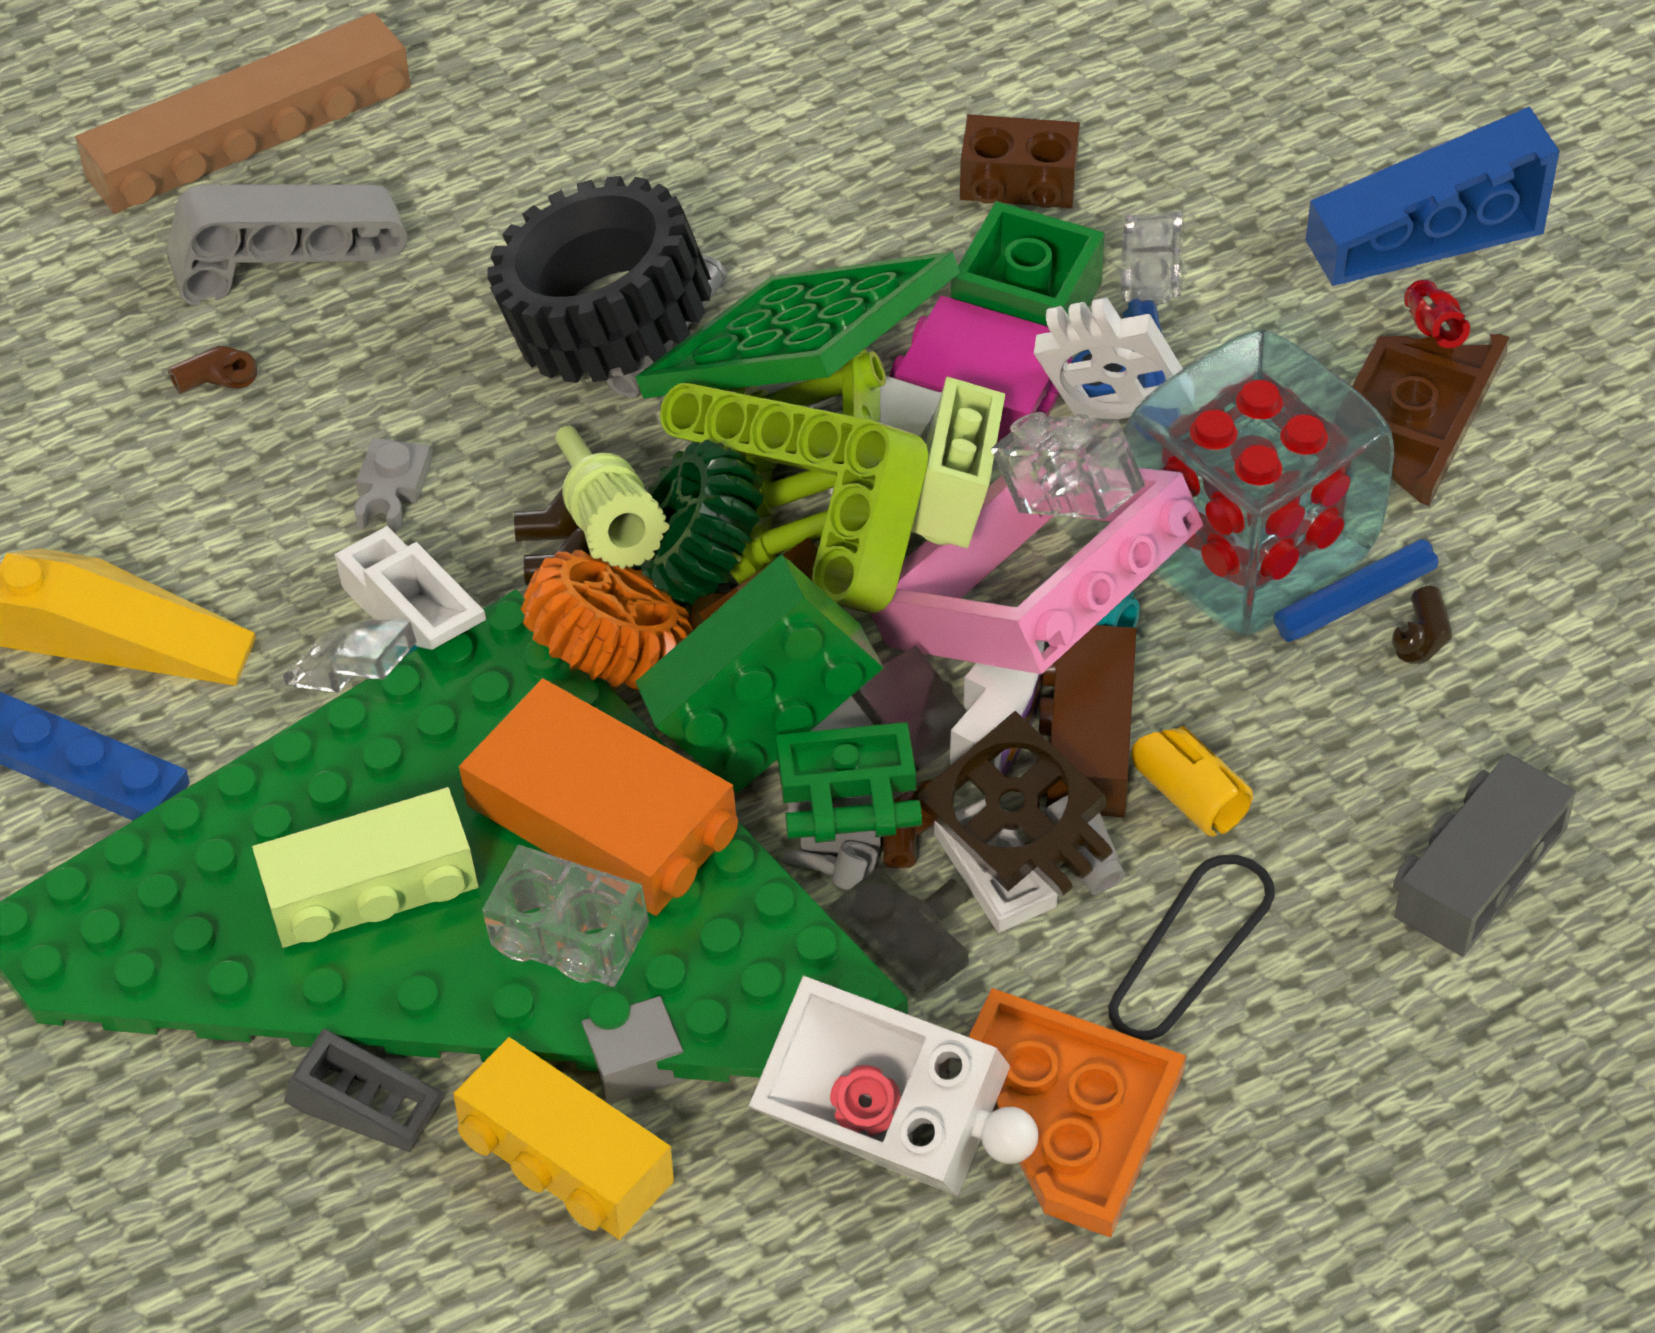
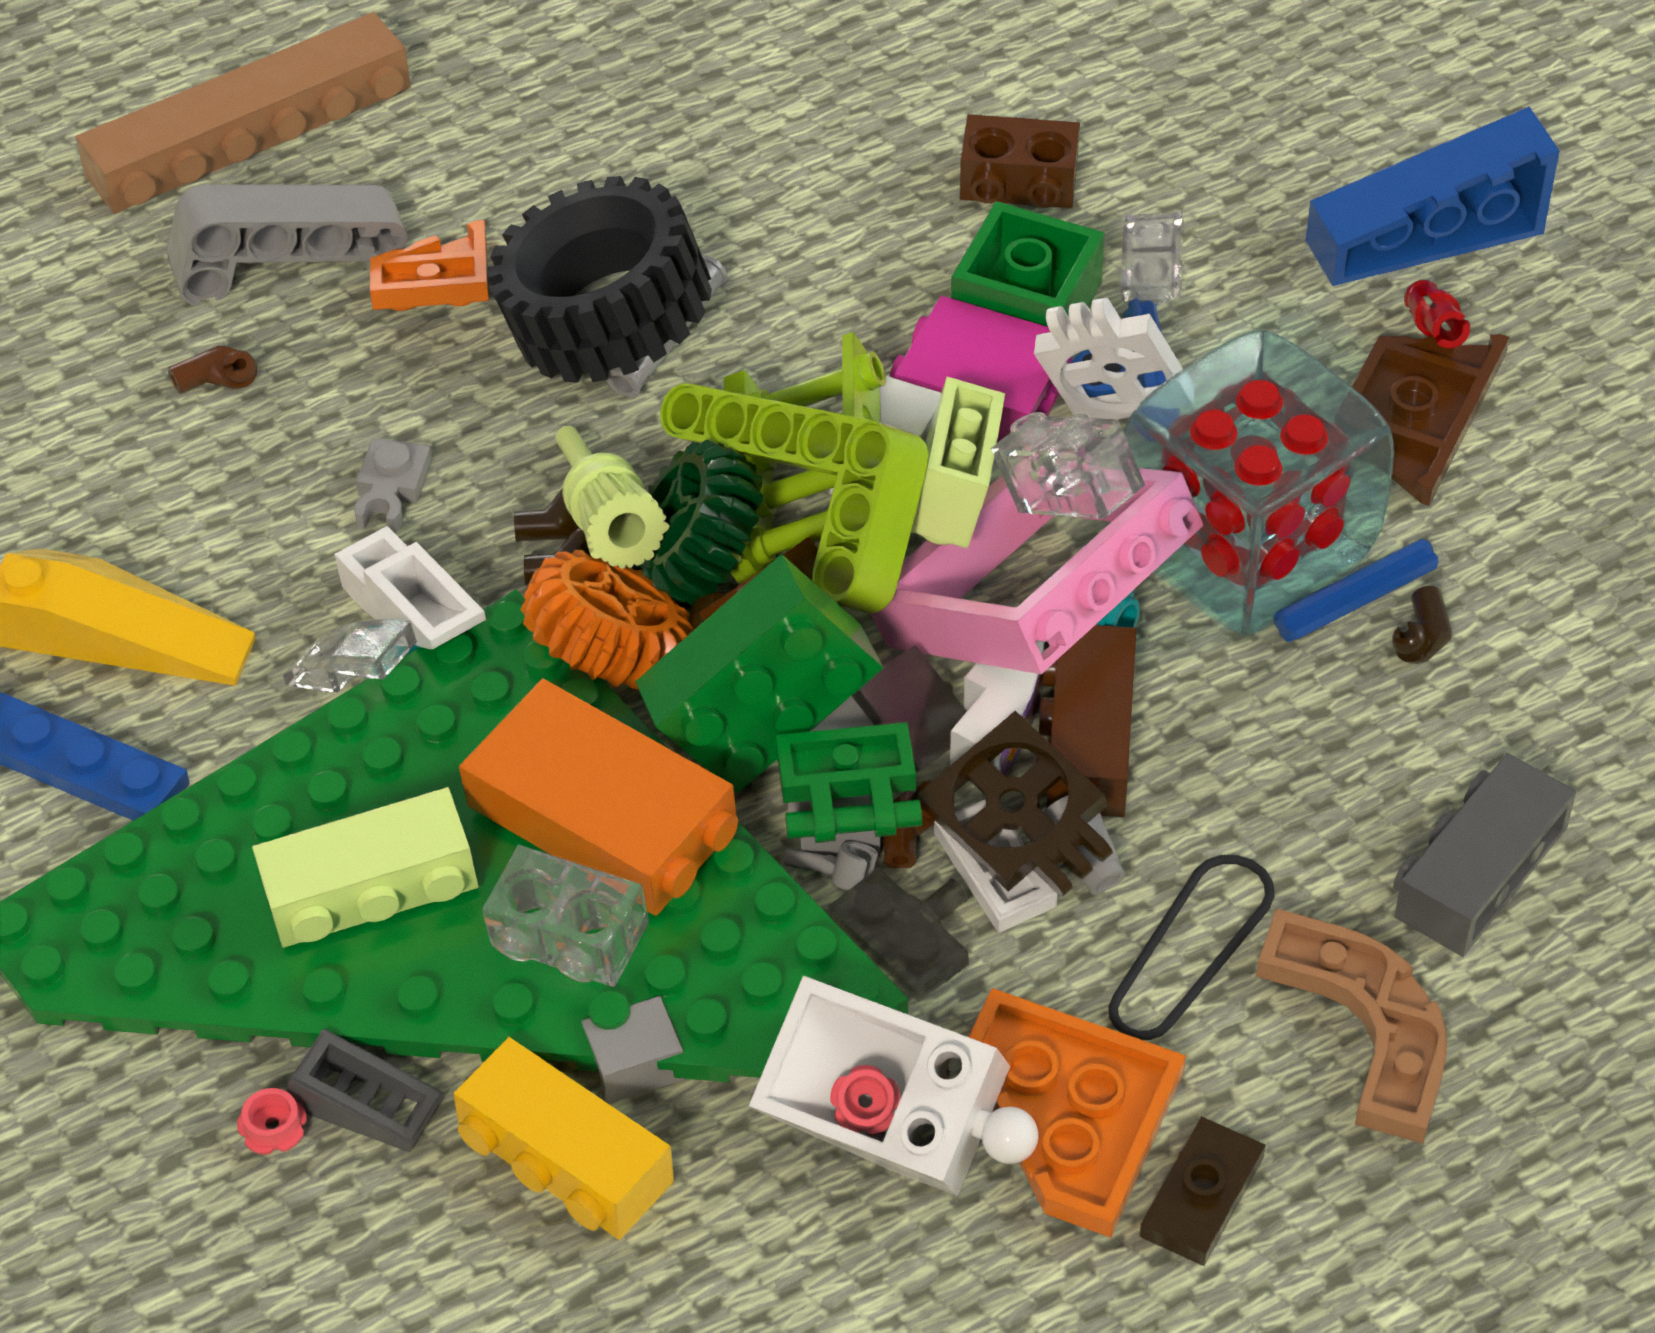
green plate [635,251,960,399] -> none
yellow arm [1131,726,1253,837] -> none
none -> coral plate [237,1088,307,1155]
none -> orange wing [370,220,489,311]
none -> dark brown plate [1139,1116,1266,1266]
none -> medium nougat plate [1256,908,1447,1144]

